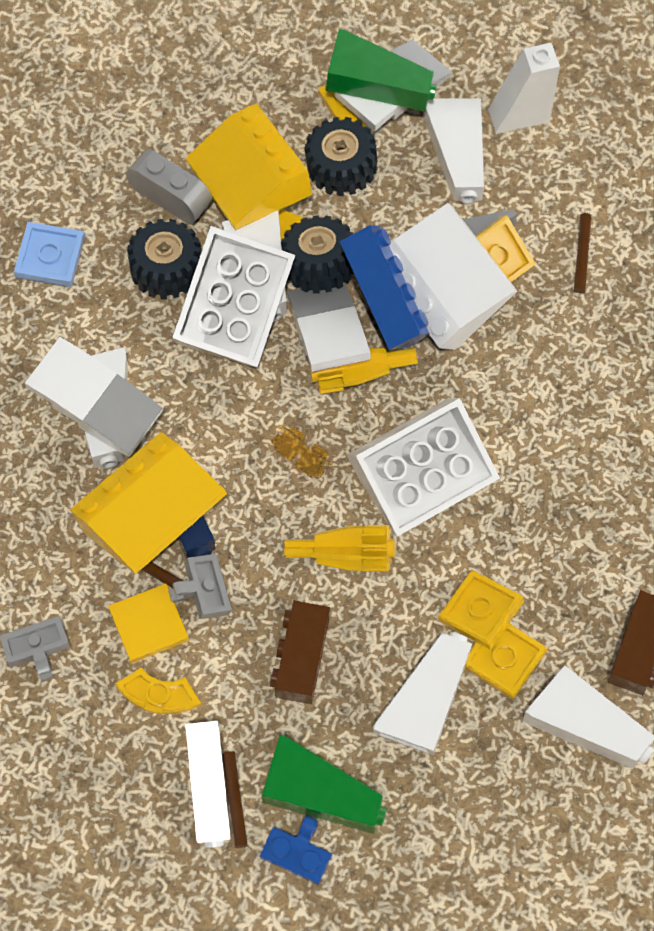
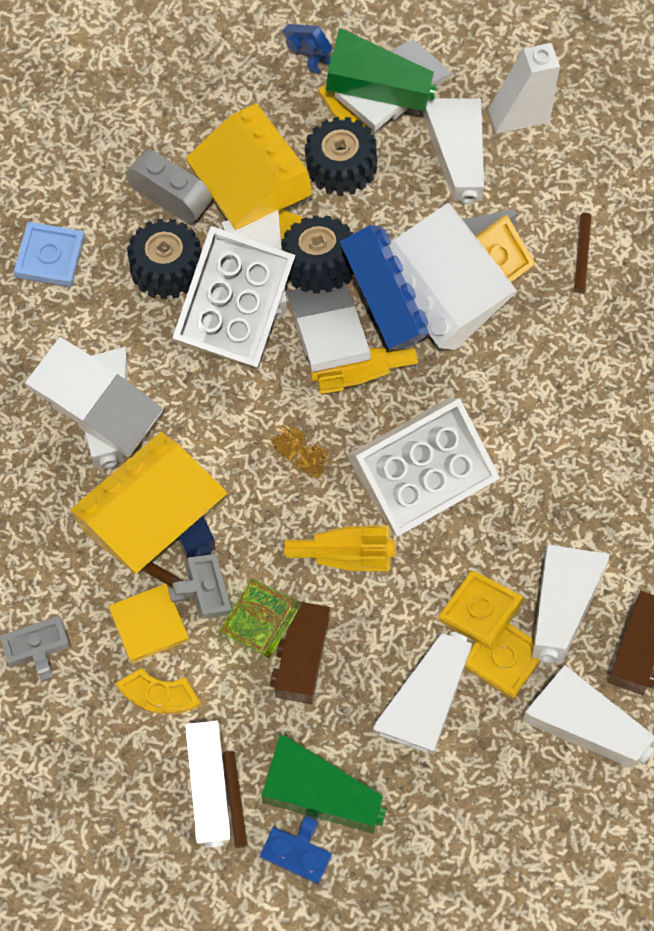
none -> clear neon green tile [219,578,301,659]
none -> blue plate [281,24,333,74]
none -> white slope [532,545,609,663]

